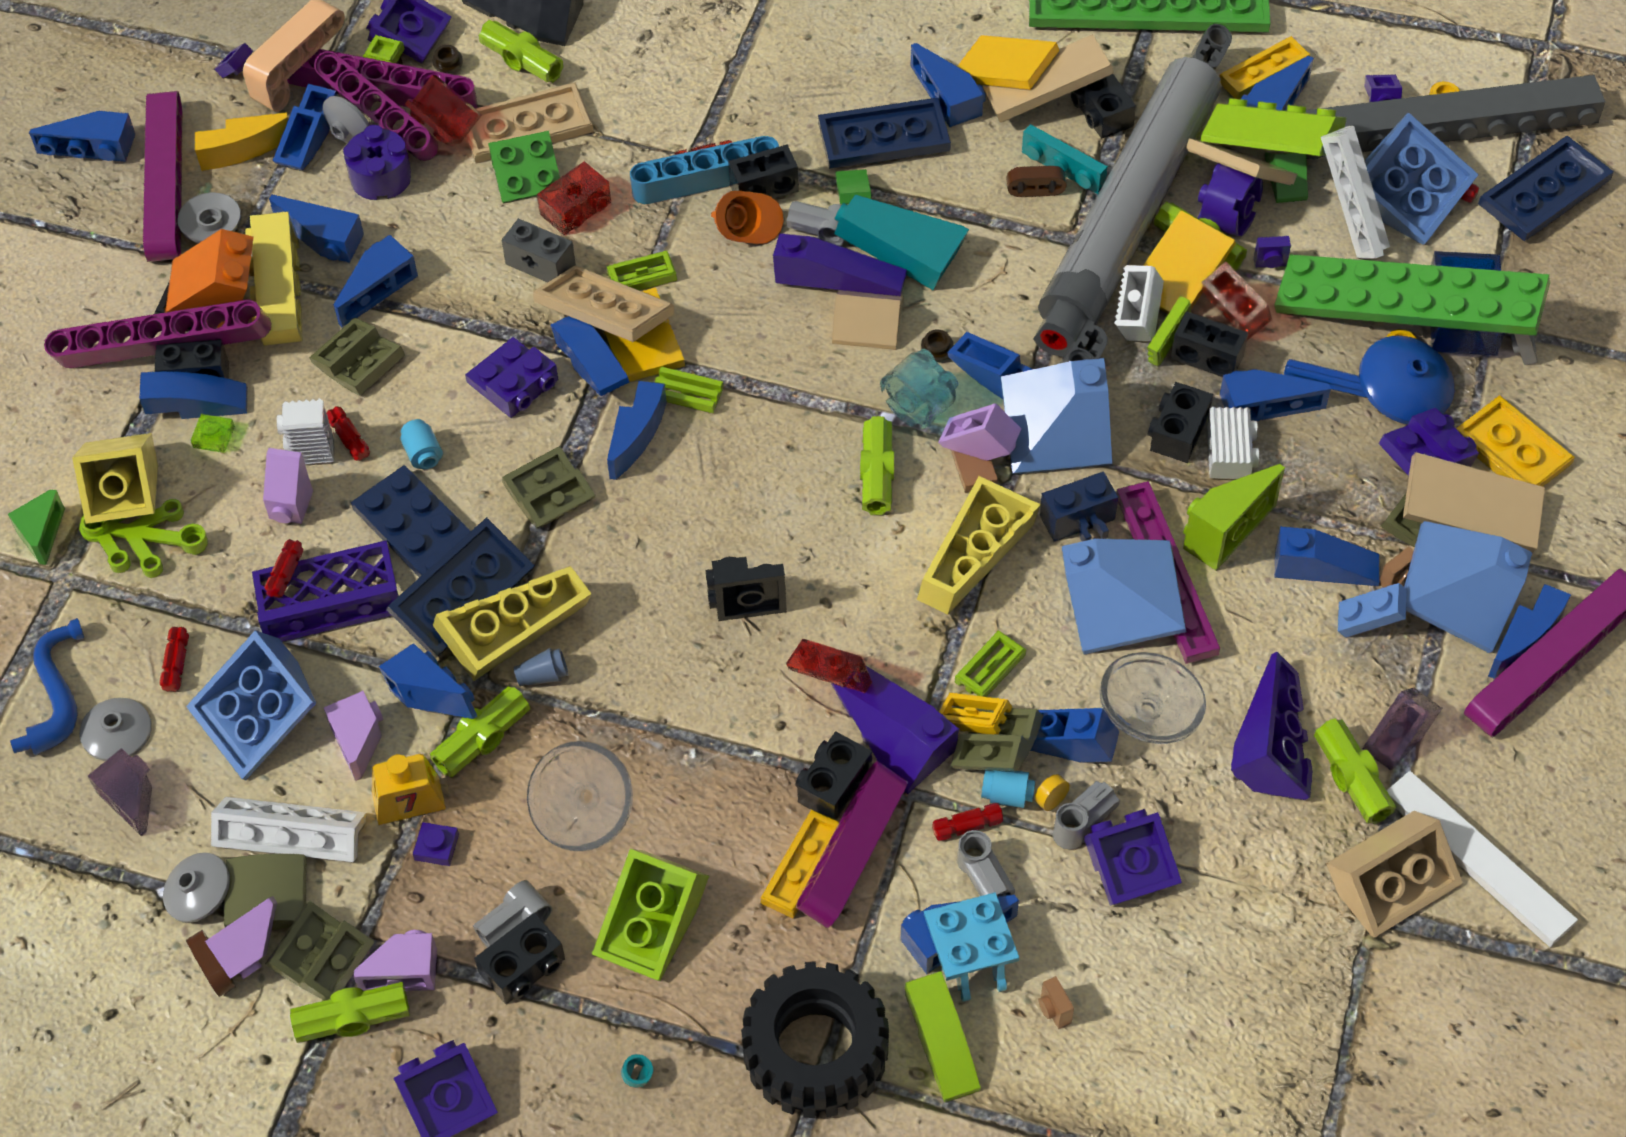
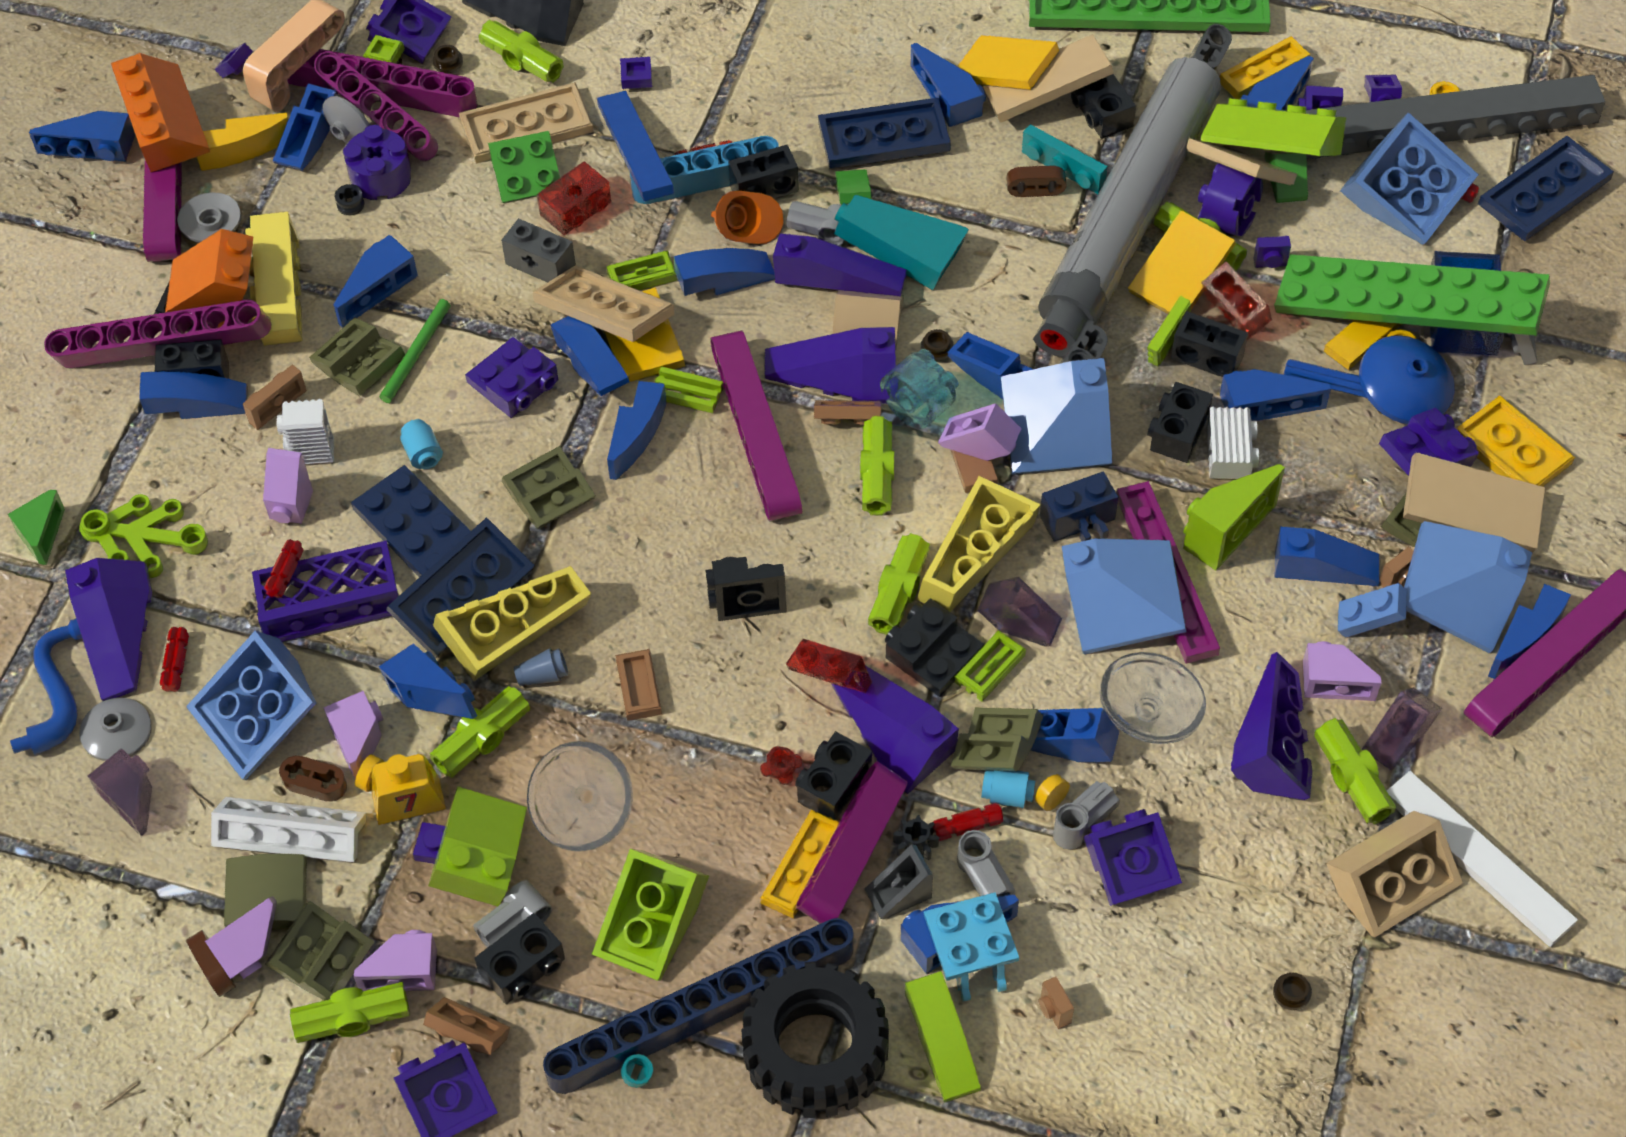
light yellow slope [72,433,158,524] -> none
light grey dish [163,853,230,923] -> none
clear neon green plate [190,414,235,453] -> none
blue slope [269,194,364,263] -> none
red axle [327,406,370,461] -> none
clear red bracket [405,75,482,144] -> none
yellow tile [939,692,1013,735] -> none
white brick [1114,265,1164,341] -> none
white fence [1321,126,1390,259] -> none
none -> dark purple wedge [65,558,152,701]
none -> orange slope [111,53,210,172]
none -> medium nougat plate [243,364,307,430]
none -> reddish brown beam [279,755,347,802]
none -> black bush [334,184,365,215]
none -> yellow tile [355,754,384,792]
none -> bright green bar [379,299,451,403]
none -> medium nougat plate [423,997,510,1055]
none -> lime slope [428,786,527,907]
none -> dark blue beam [543,918,854,1094]
none -> blue tile [597,90,674,201]
none -> medium nougat tile [615,649,662,721]
none -> dark purple plate [620,57,652,89]
none -> blue slope [674,248,775,296]
none -> magenta beam [710,330,802,522]
none -> clear red plate [760,746,802,785]
none -> dark purple wedge [765,327,896,404]
none -> medium nougat plate [814,400,881,425]
none -> dark grey slope [864,844,933,919]
none -> lime piece [868,533,930,635]
none -> black plate [885,598,984,697]
none -> black gear [893,815,939,860]
none -> slope [977,577,1062,647]
none -> dark brown plate [1273,972,1312,1010]
none -> dark purple bracket [1297,86,1344,110]
none -> lavender slope [1303,641,1381,701]
none -> yellow tile [1324,320,1402,370]

